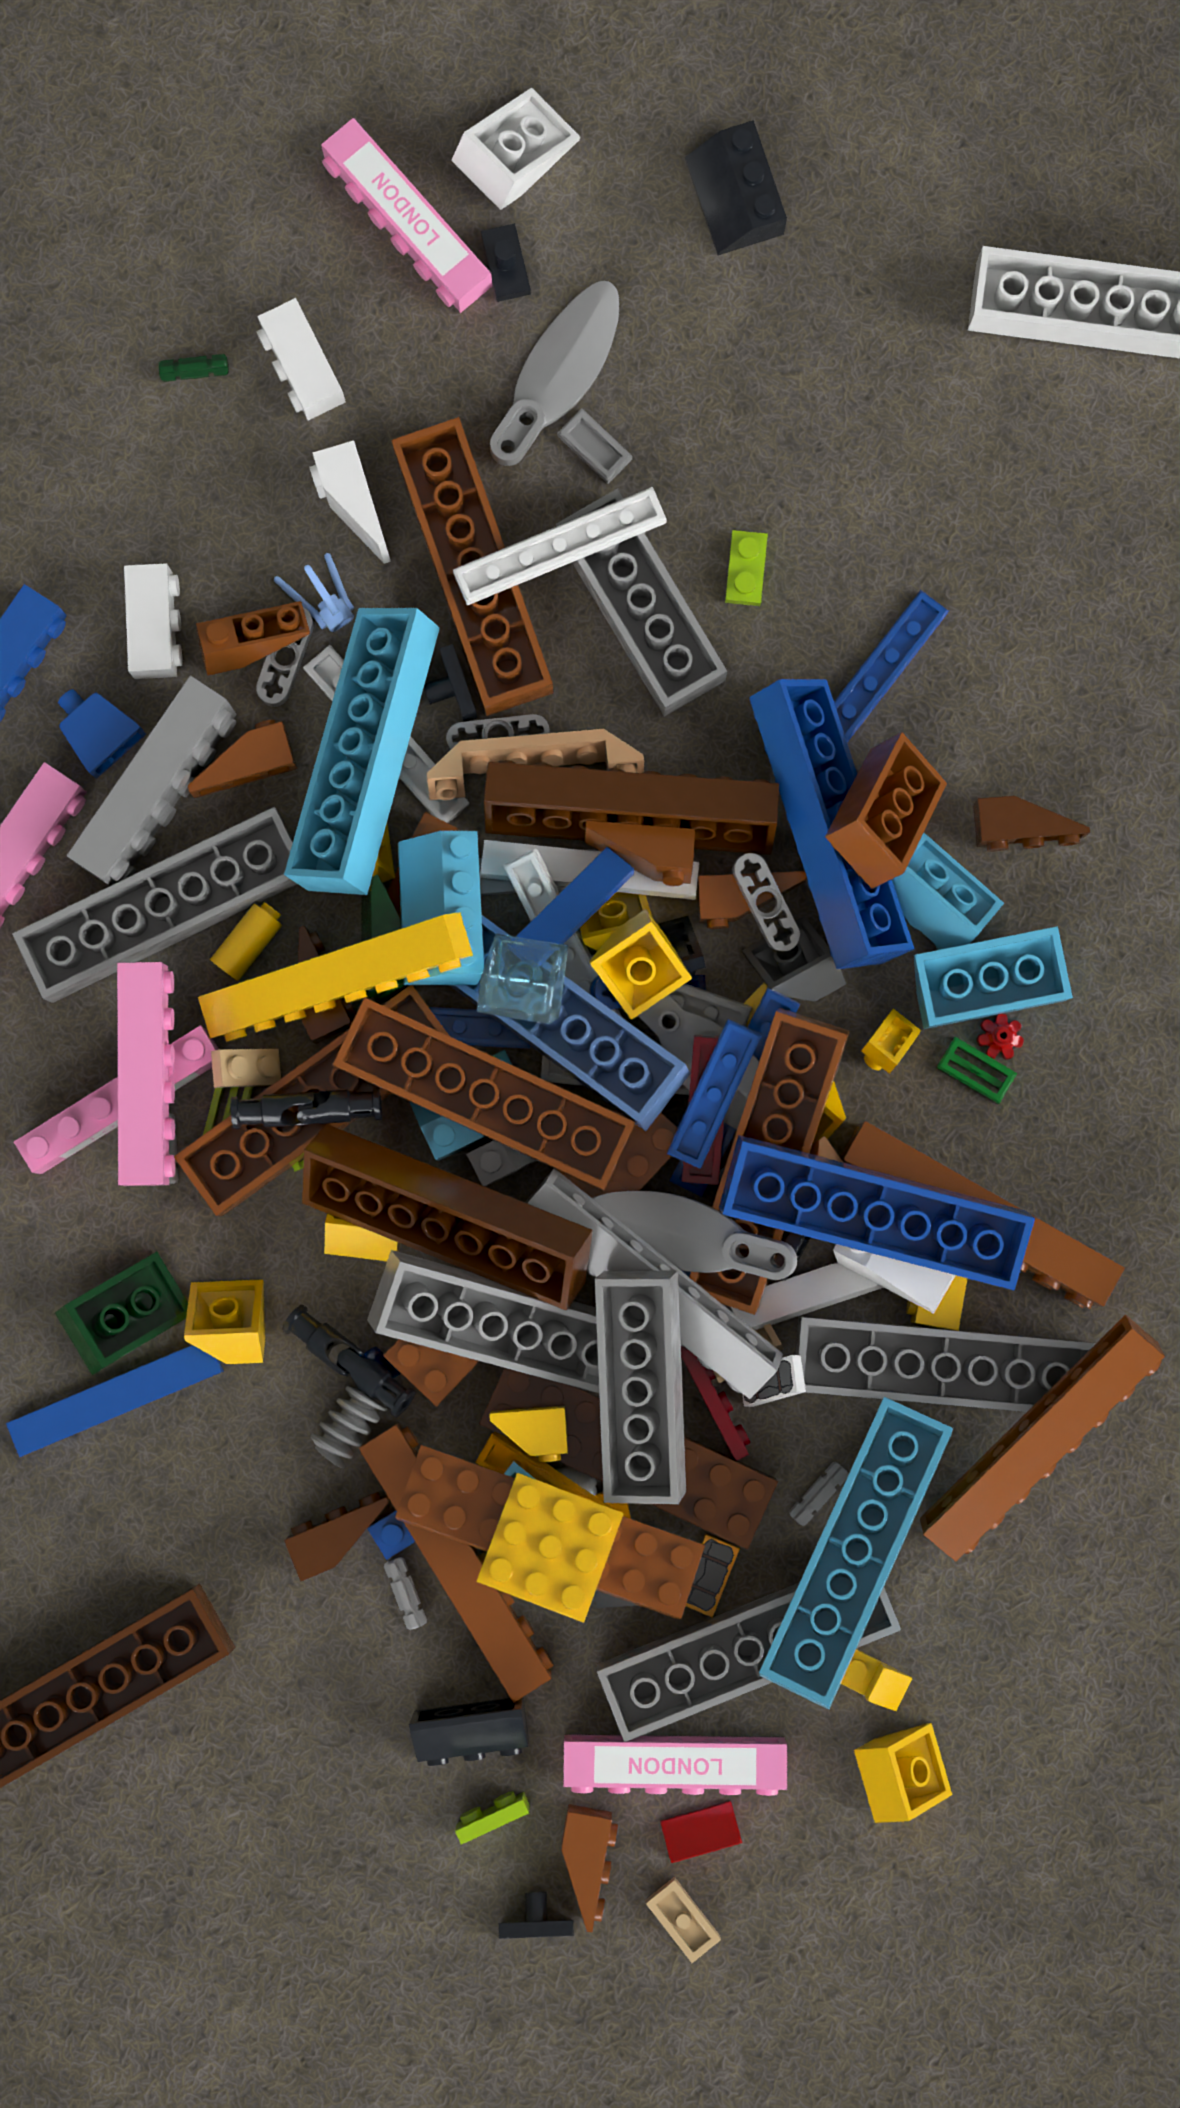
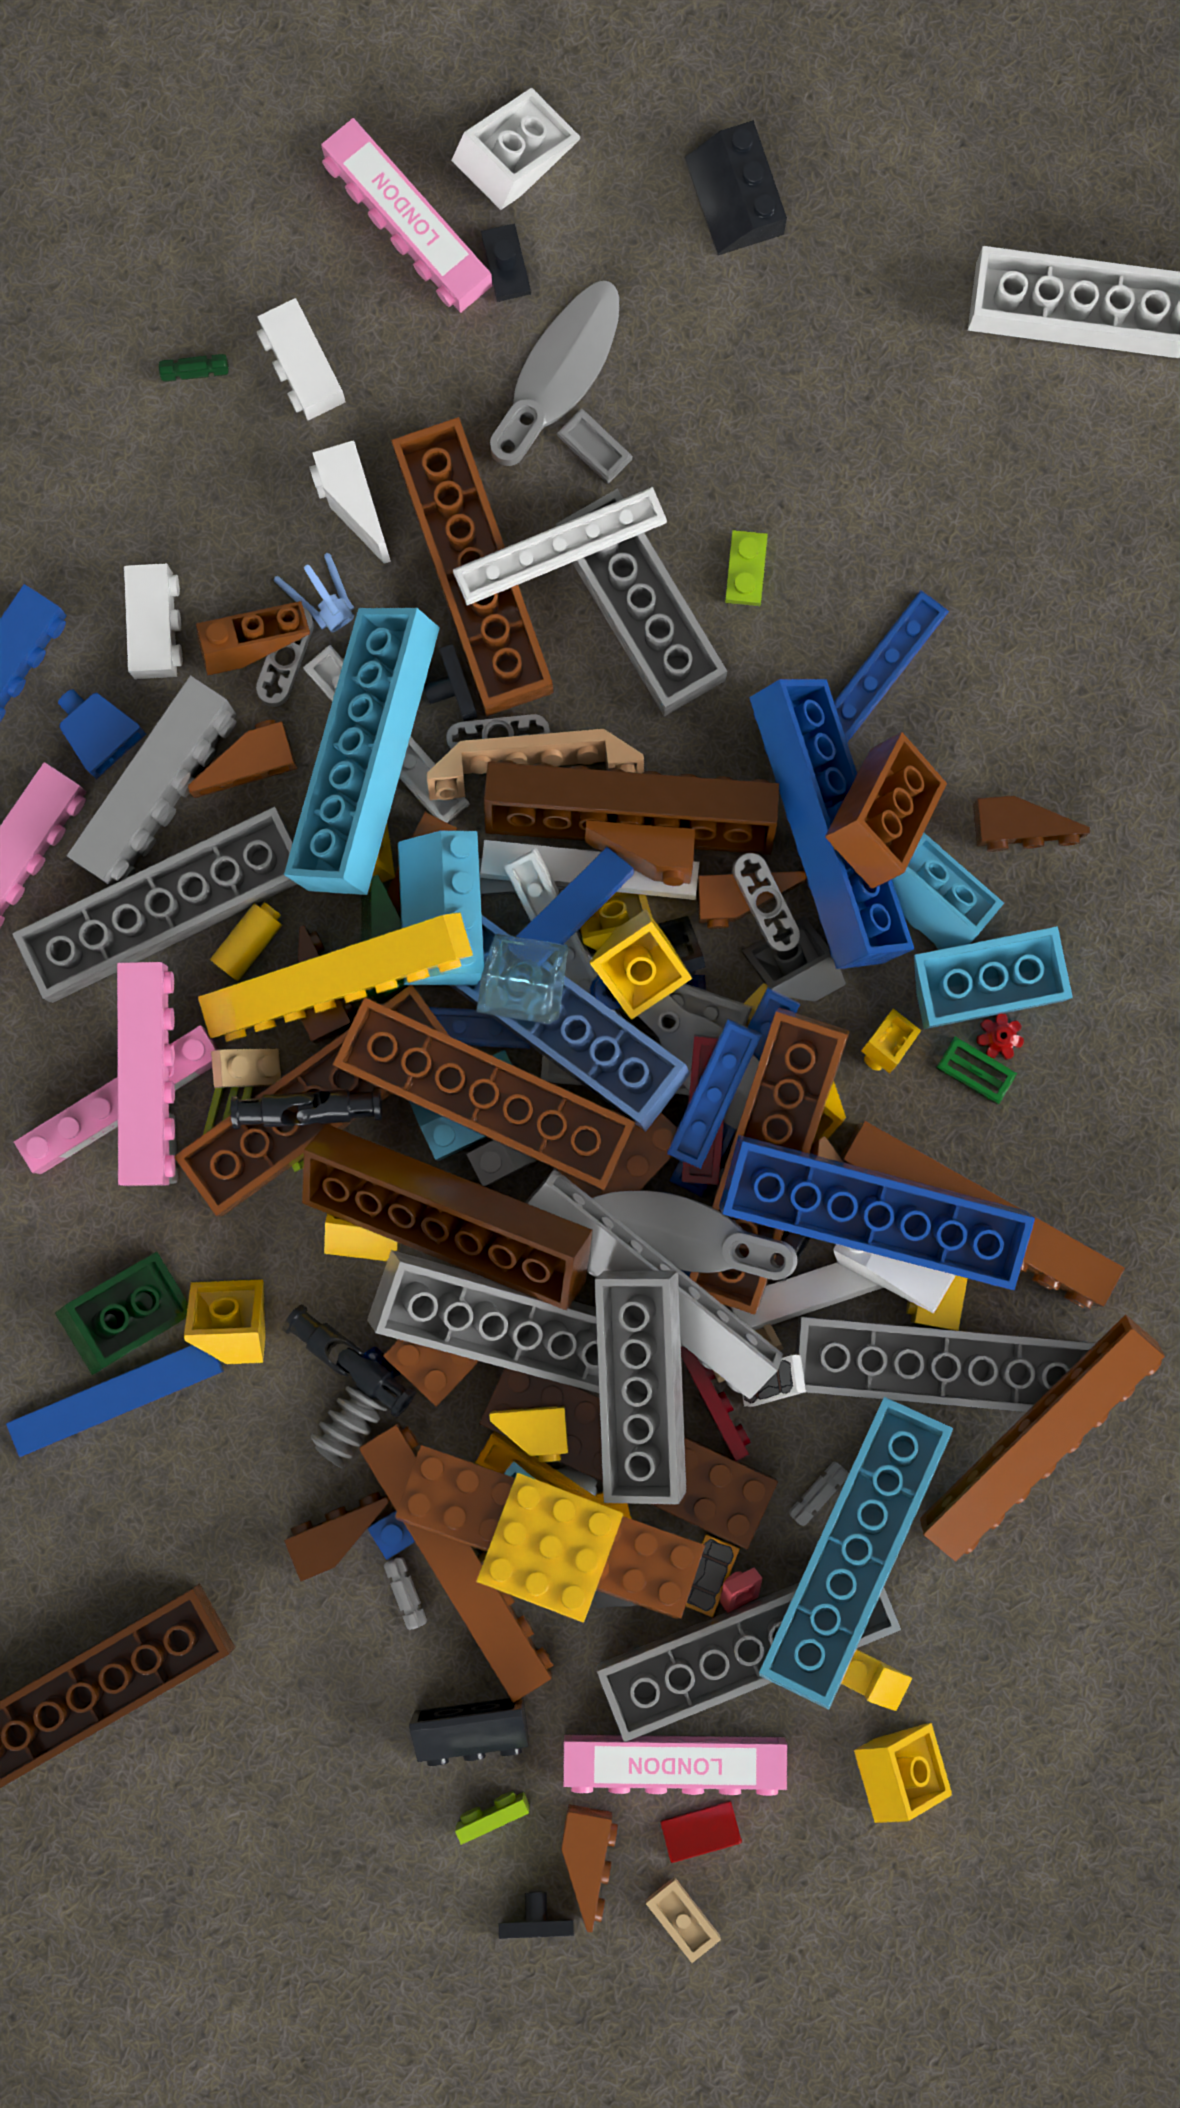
none -> coral plate [720,1567,763,1613]

